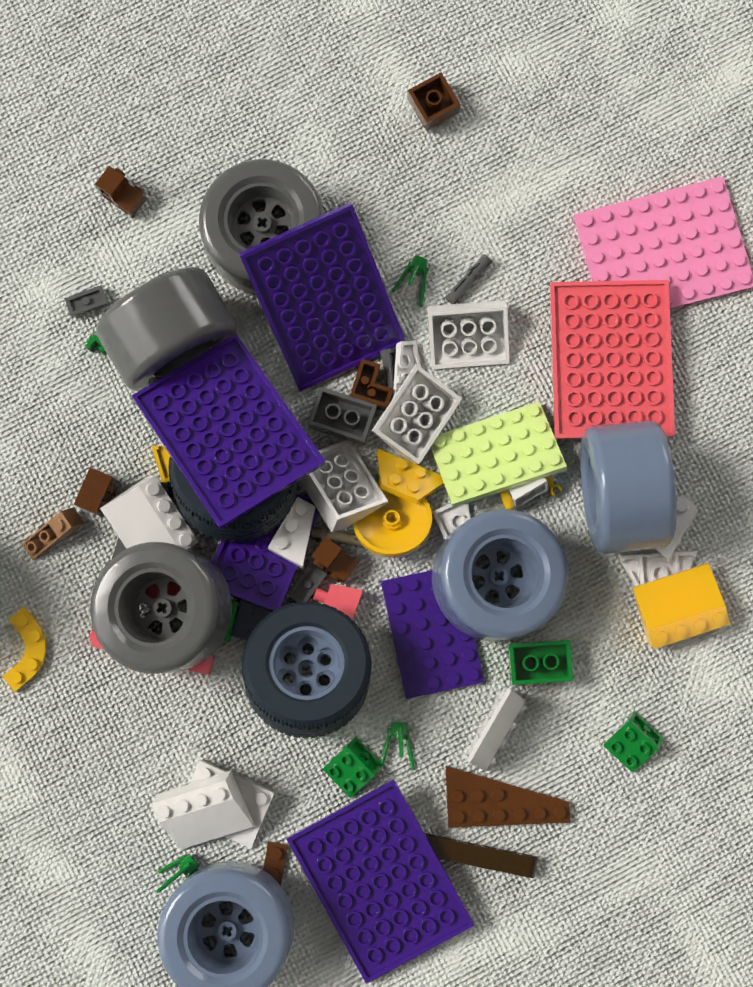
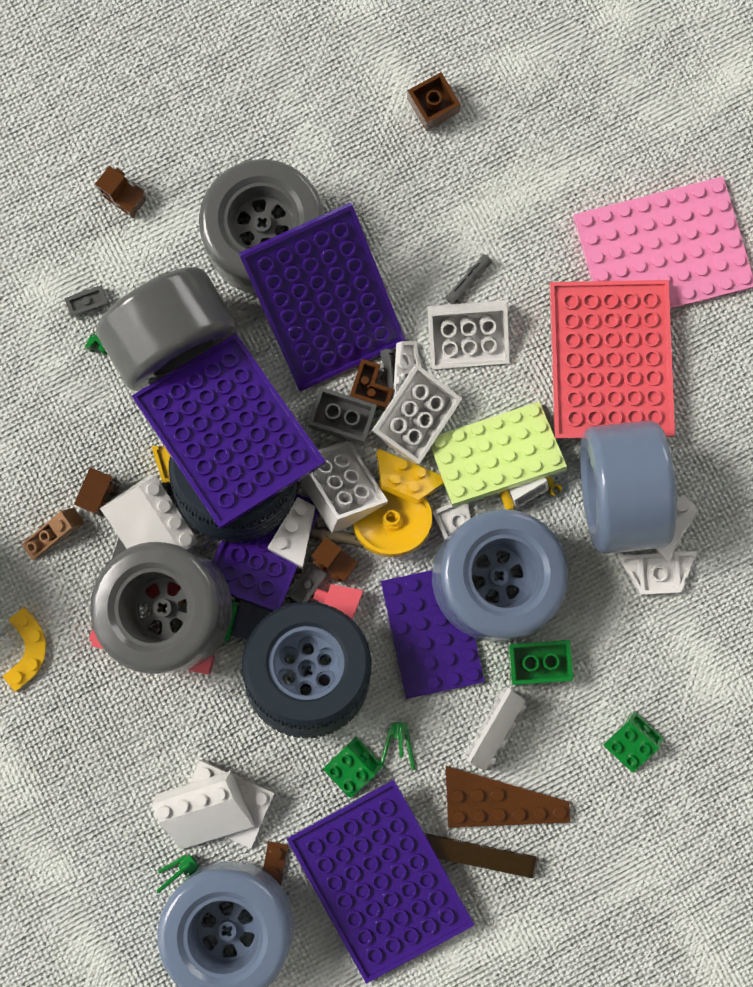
green plant [392,256,429,307] -> none
yellow slope [632,563,730,649] -> none

